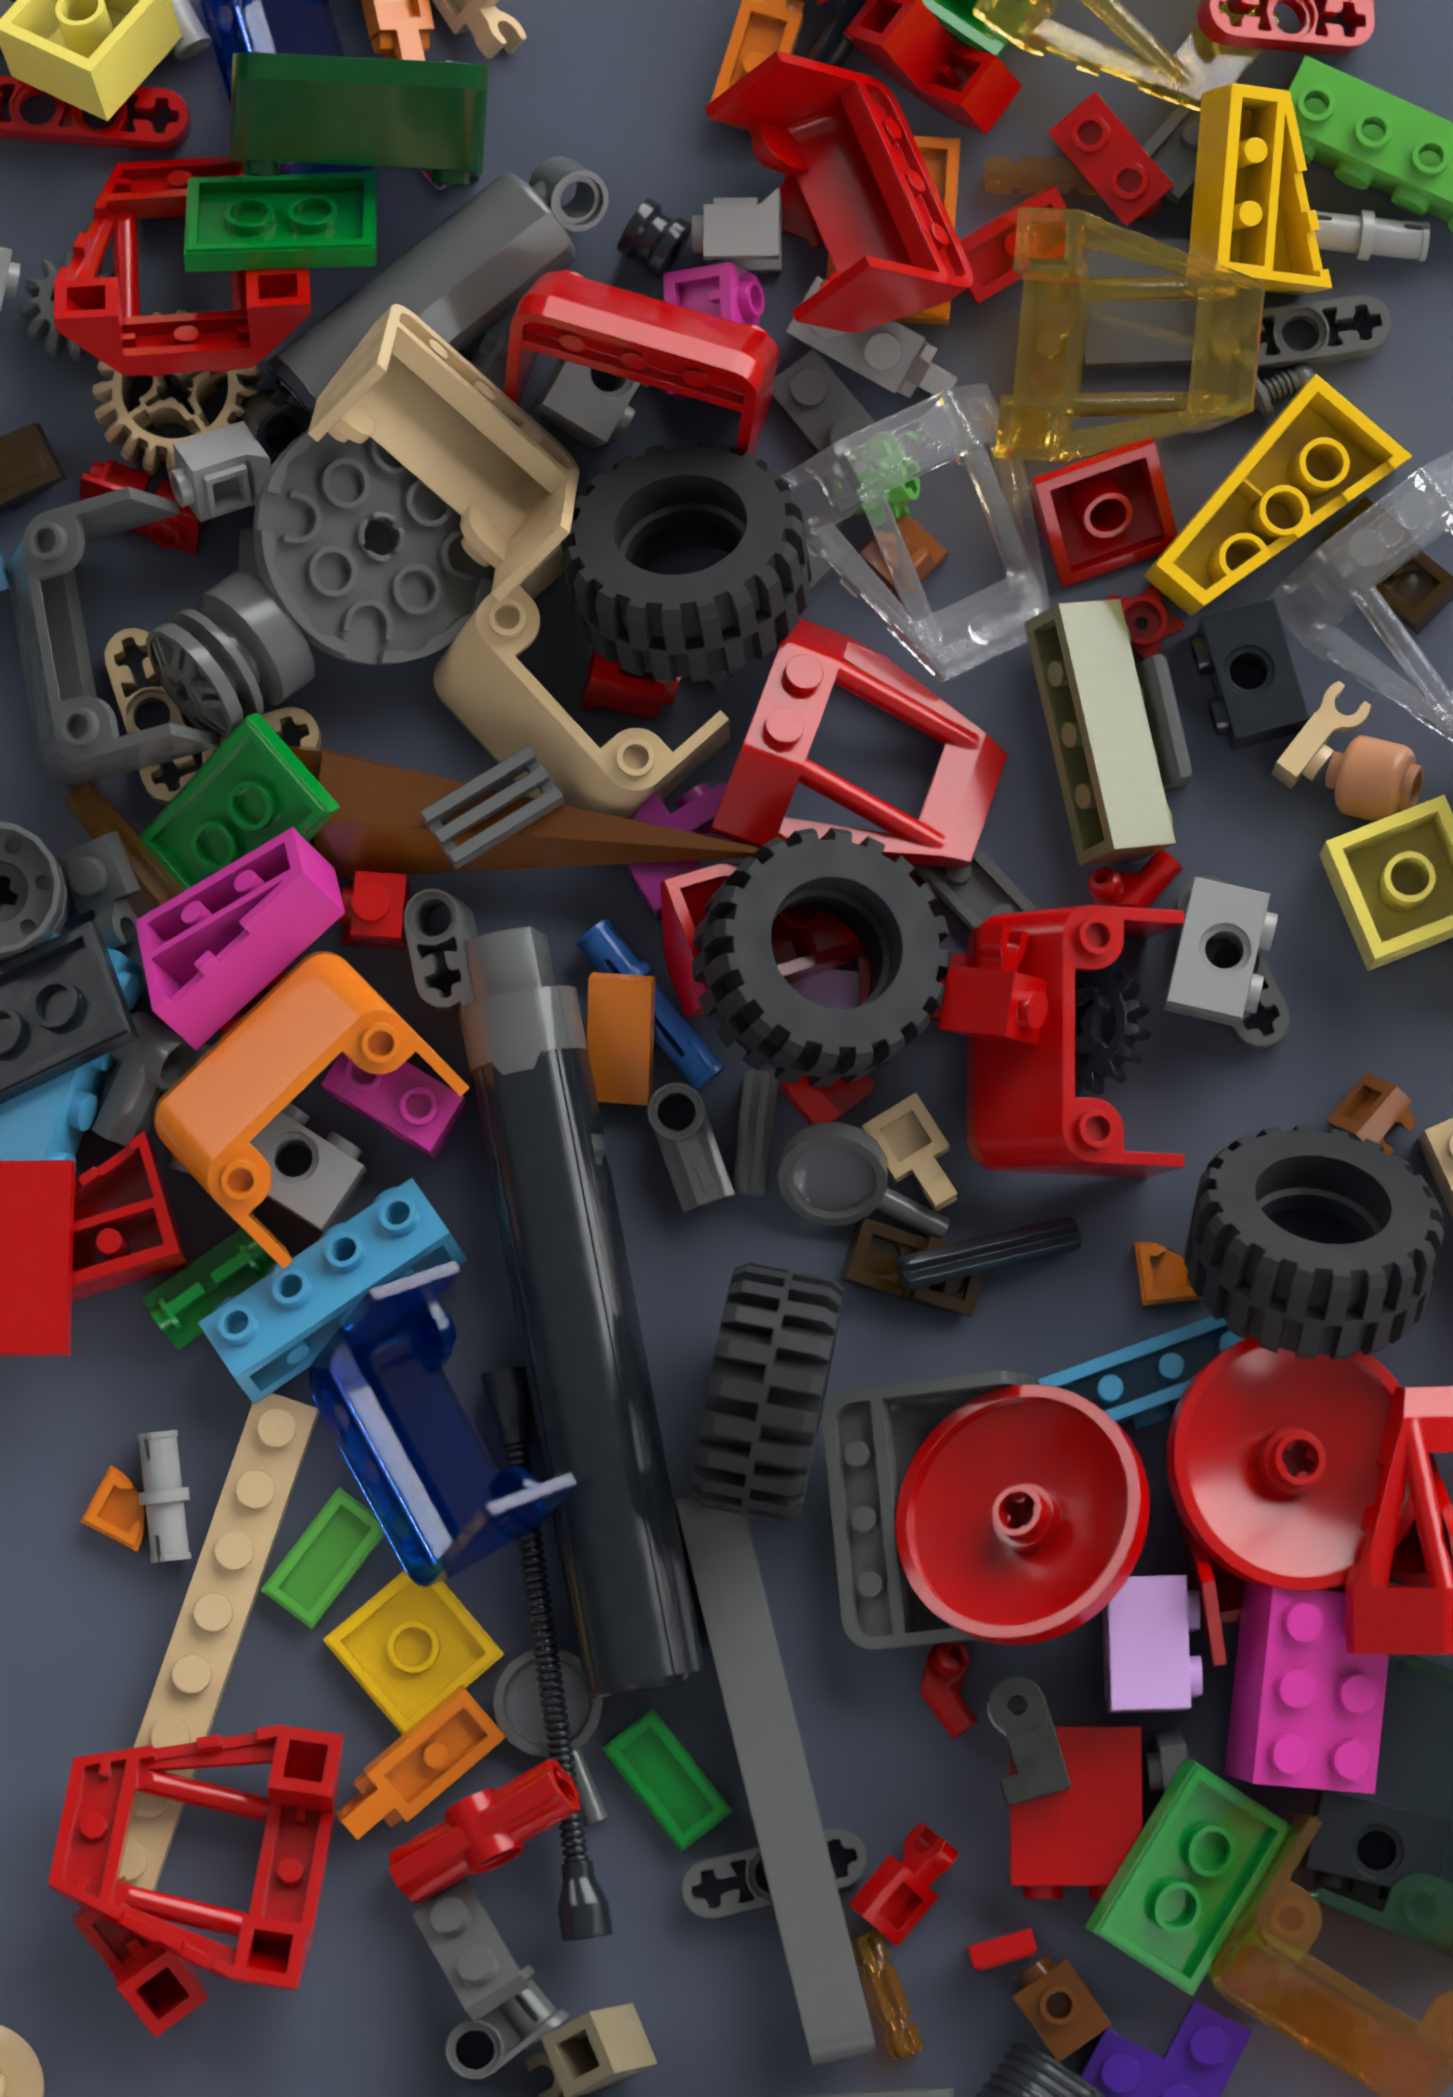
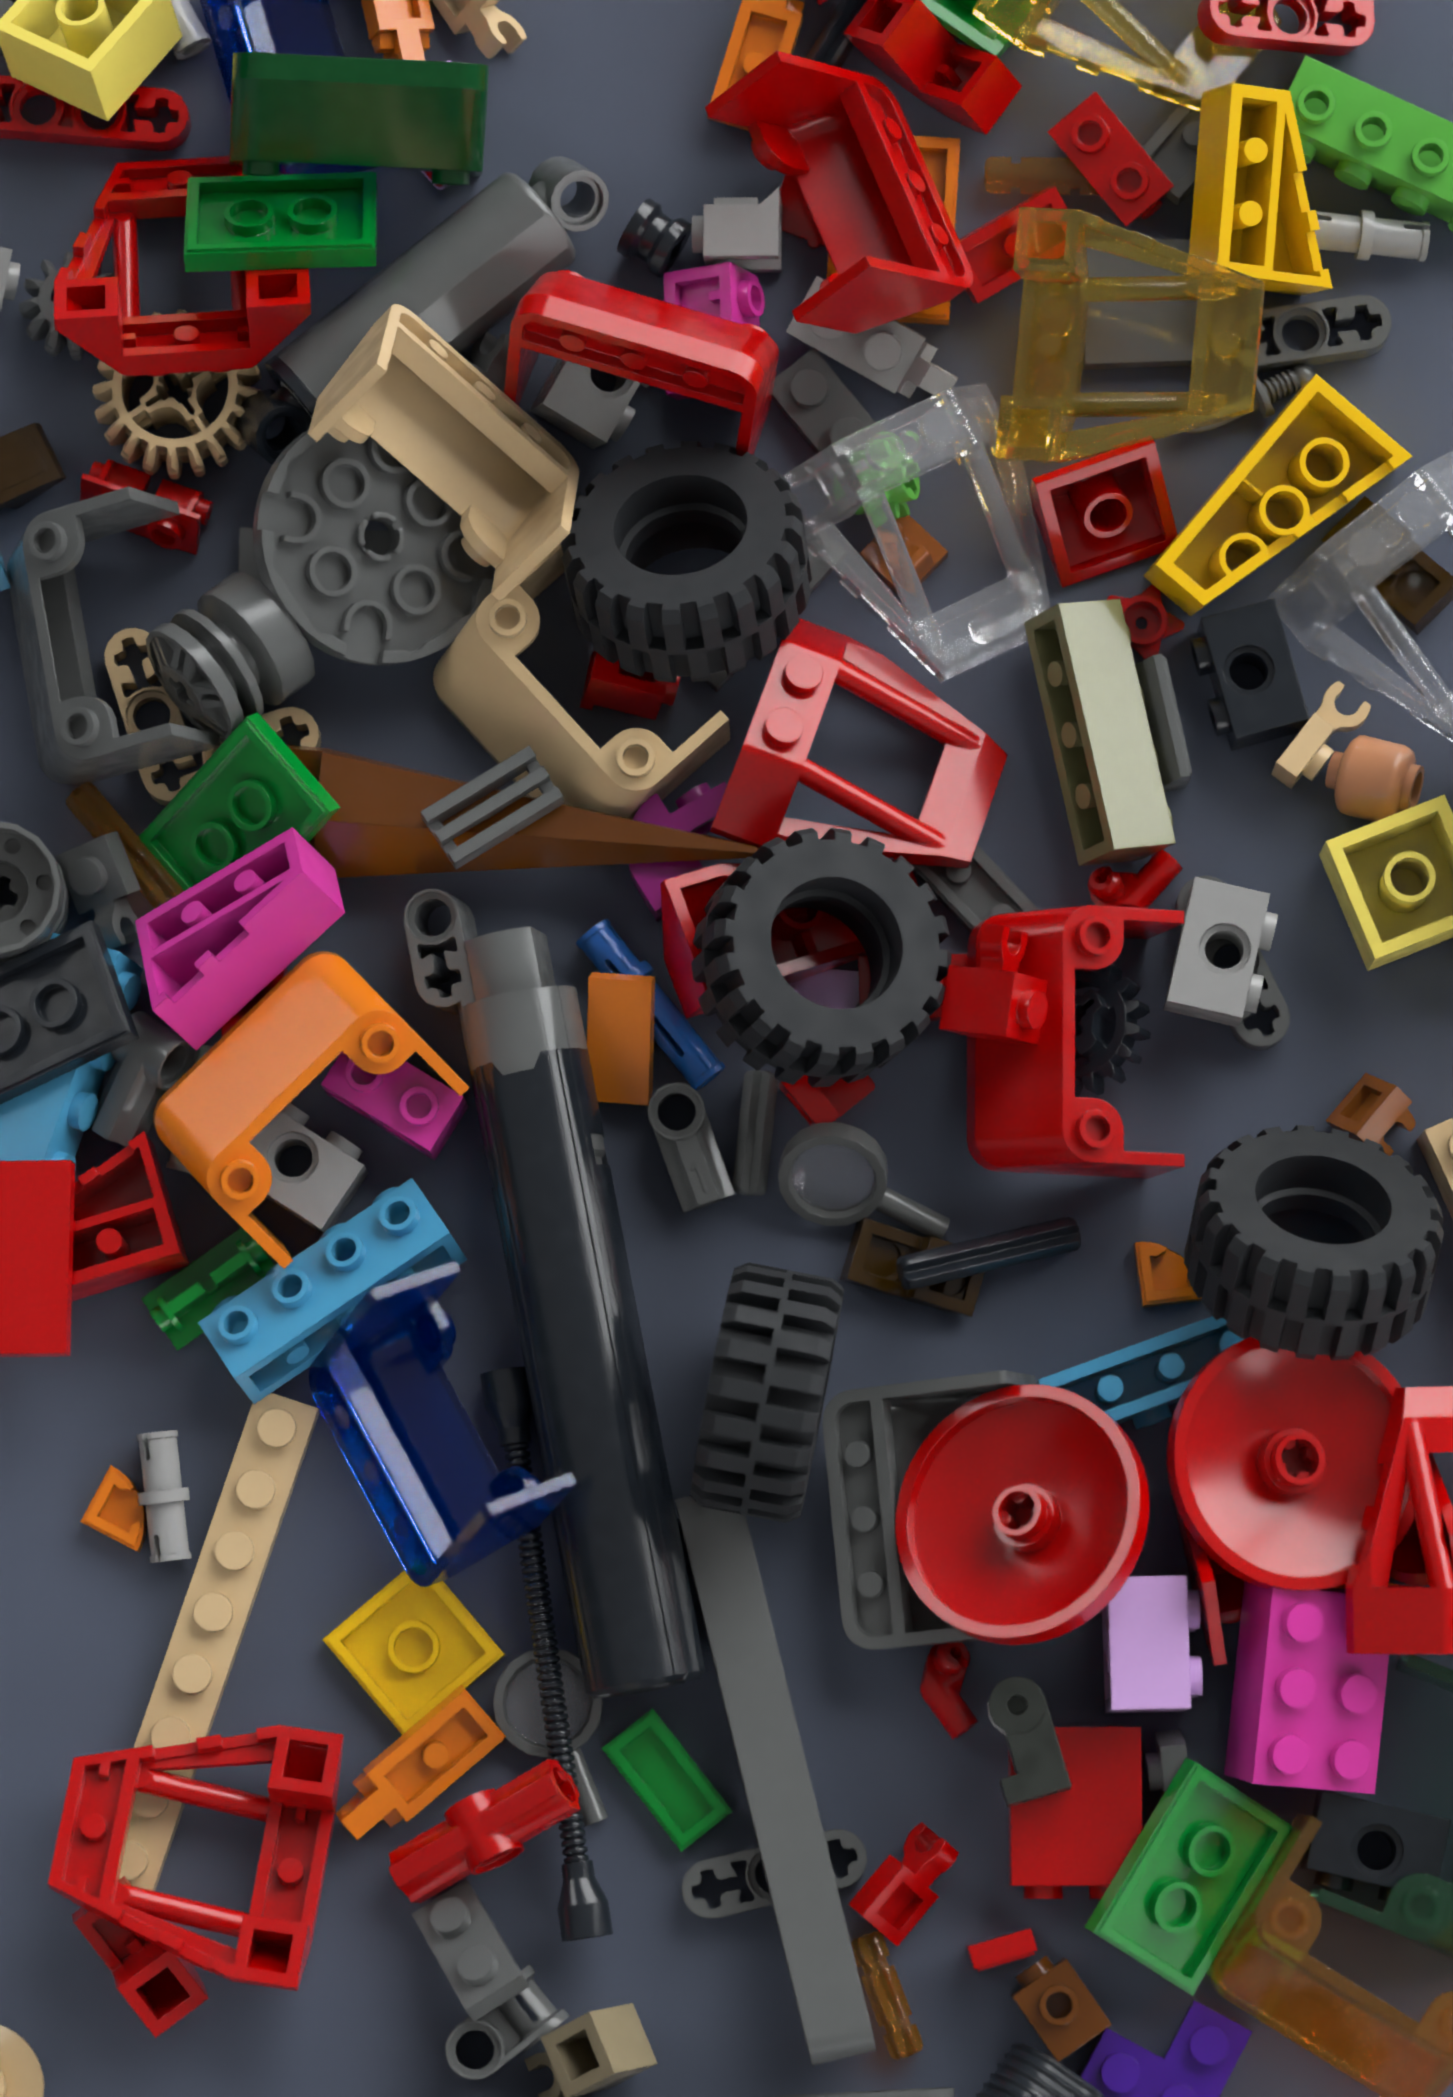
light grey window [169,421,271,522] -> none
bright green tile [261,1487,391,1630] -> none
red brick [340,871,411,950] -> none
tan plate [862,1092,958,1212] -> none

